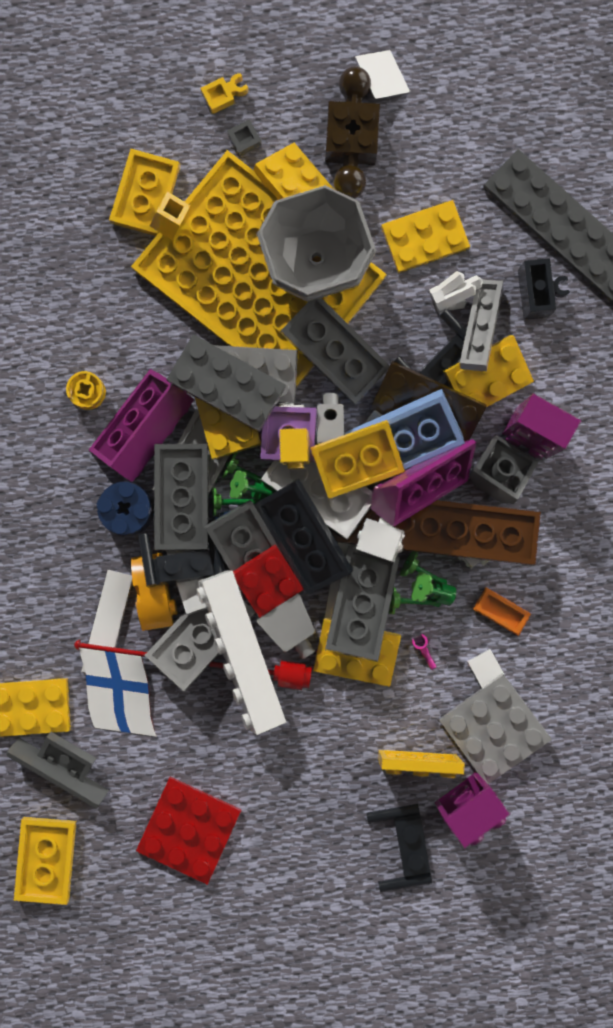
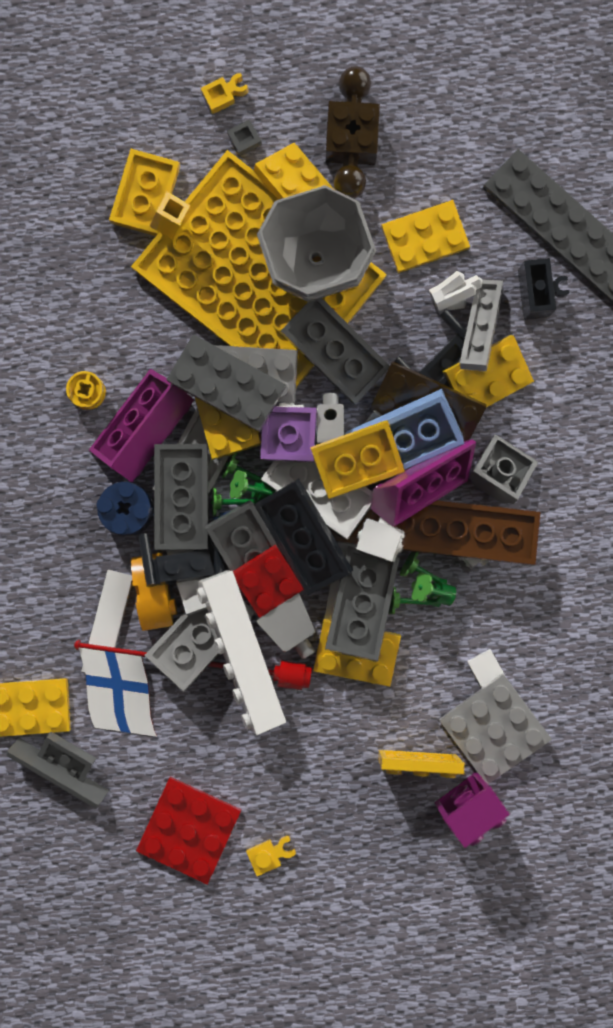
yellow plate [13,817,77,905] -> none
yellow brick [280,428,310,470] -> none
white sticker [355,50,410,99] -> none
black plate [366,804,432,892] -> none
dark pink hand [412,634,437,670] -> none
orange tile [472,587,531,636] -> none
magenta brick [502,393,581,460] -> none
none -> yellow plate [246,836,296,876]

